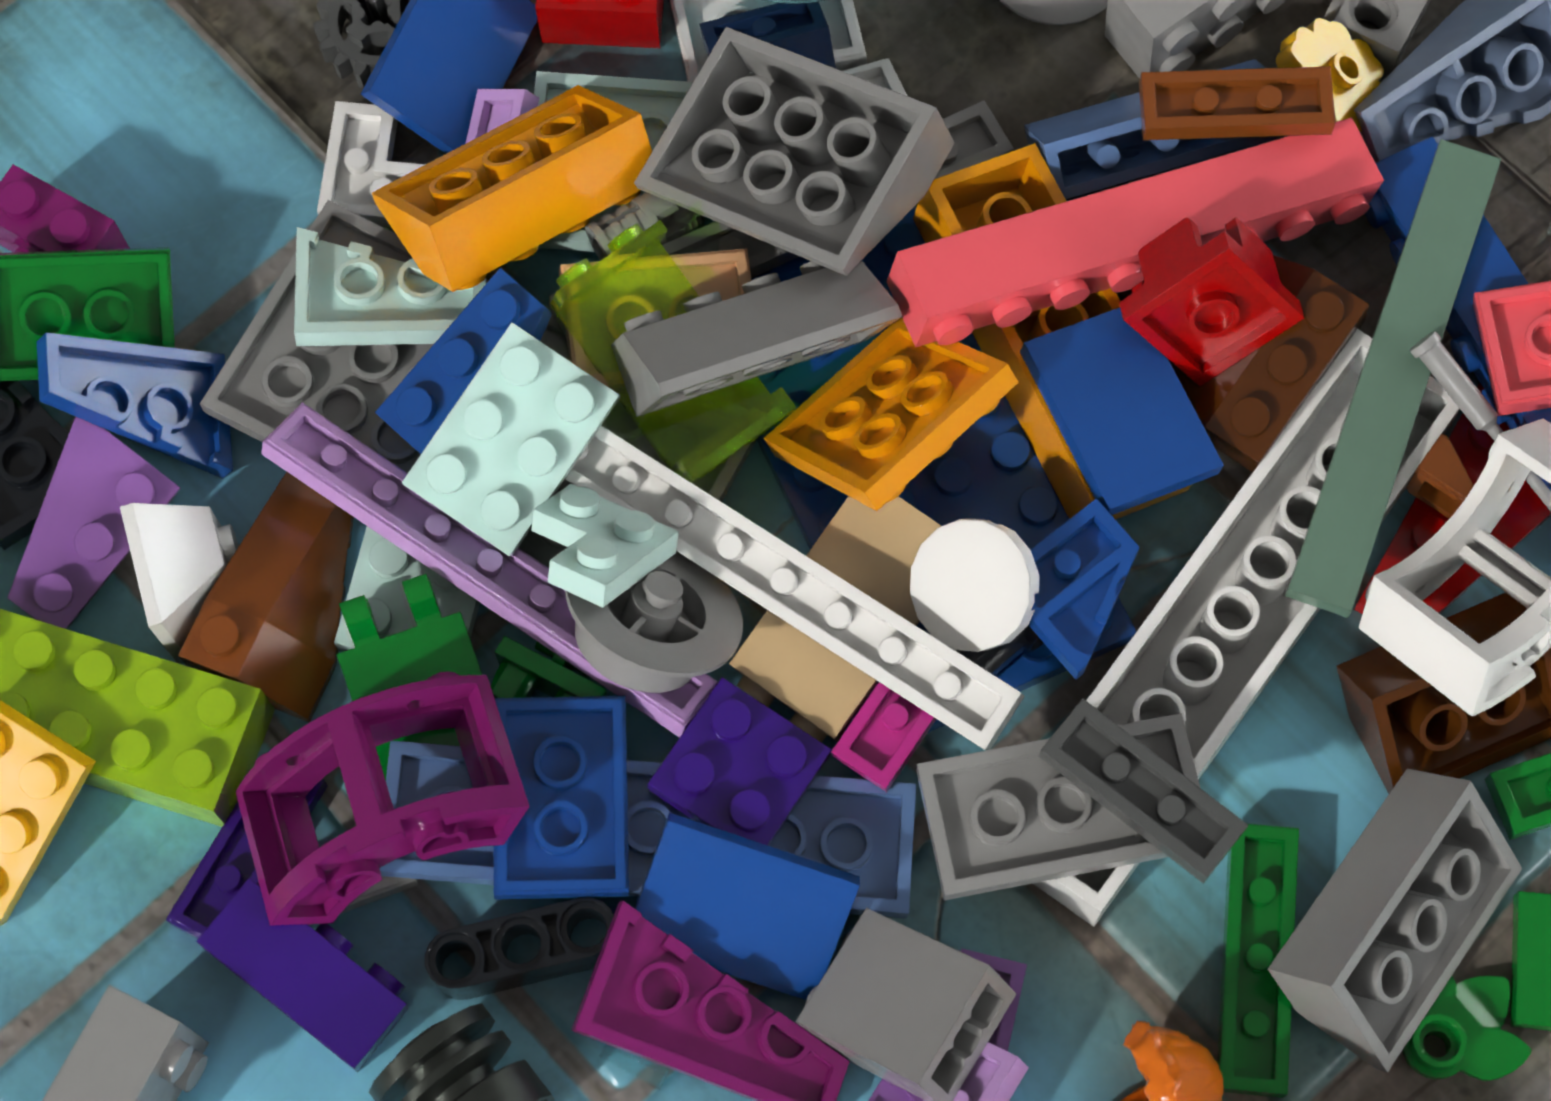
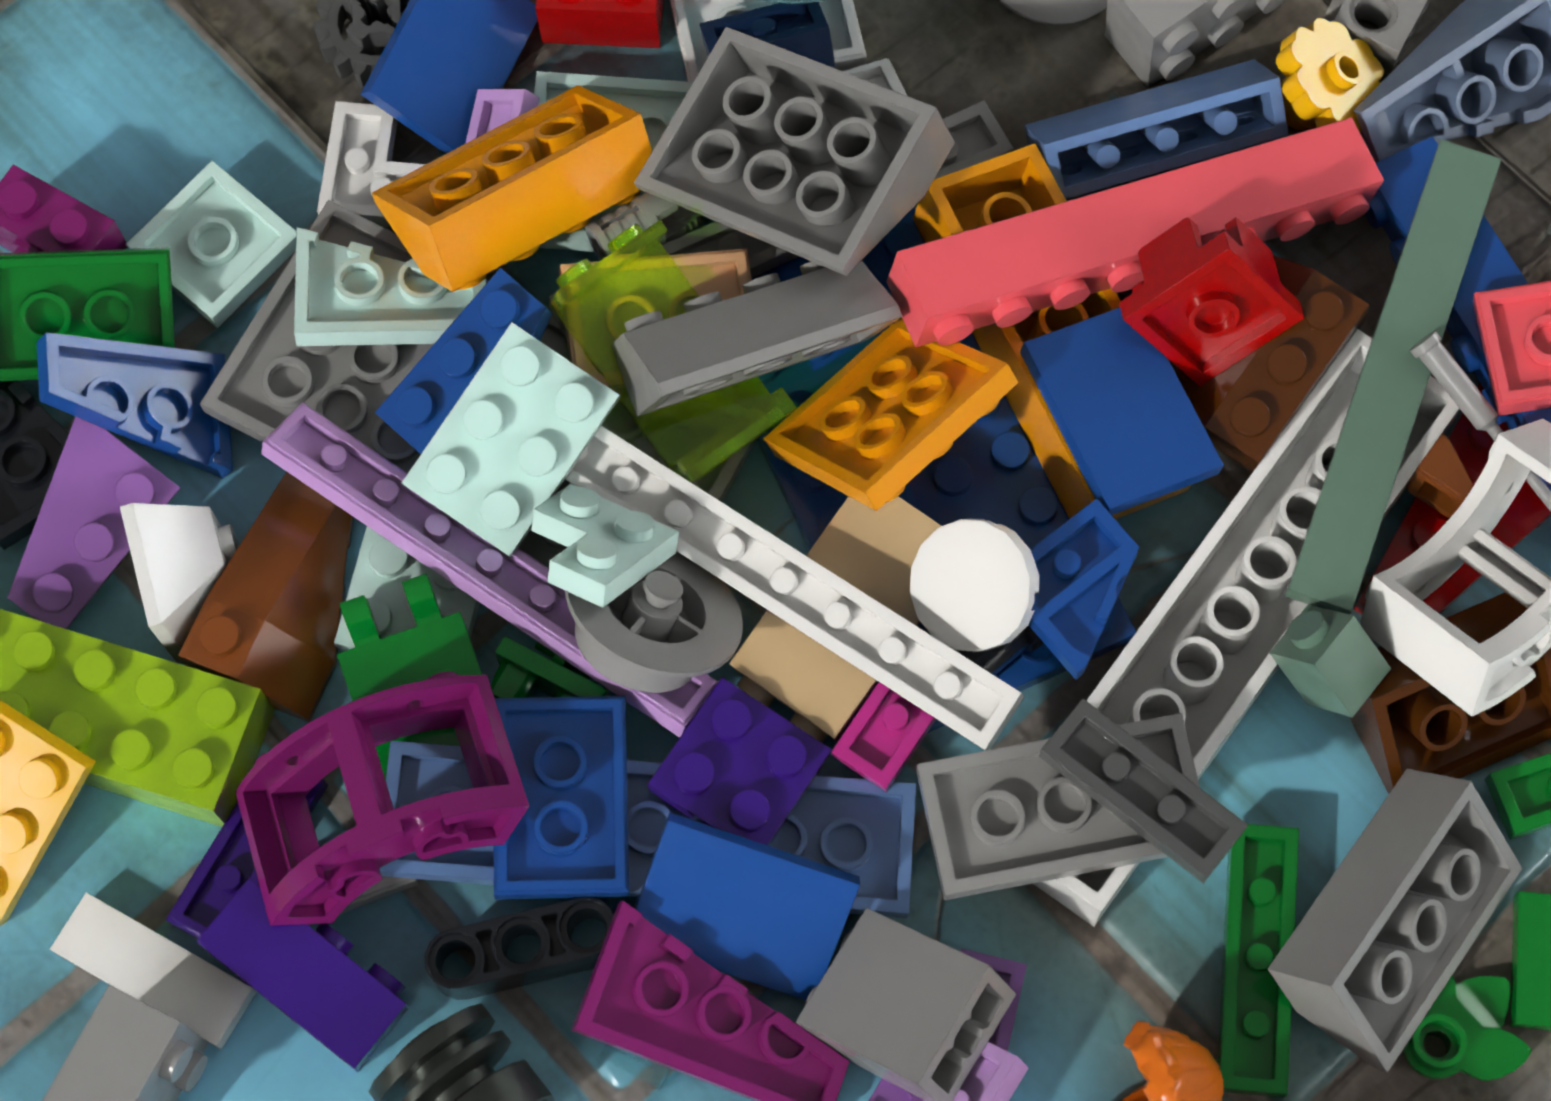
dark orange plate [1139,66,1336,140] -> none
none -> white tile [50,892,257,1049]
none -> light aqua plate [125,161,297,328]
none -> sand green brick [1269,605,1391,717]

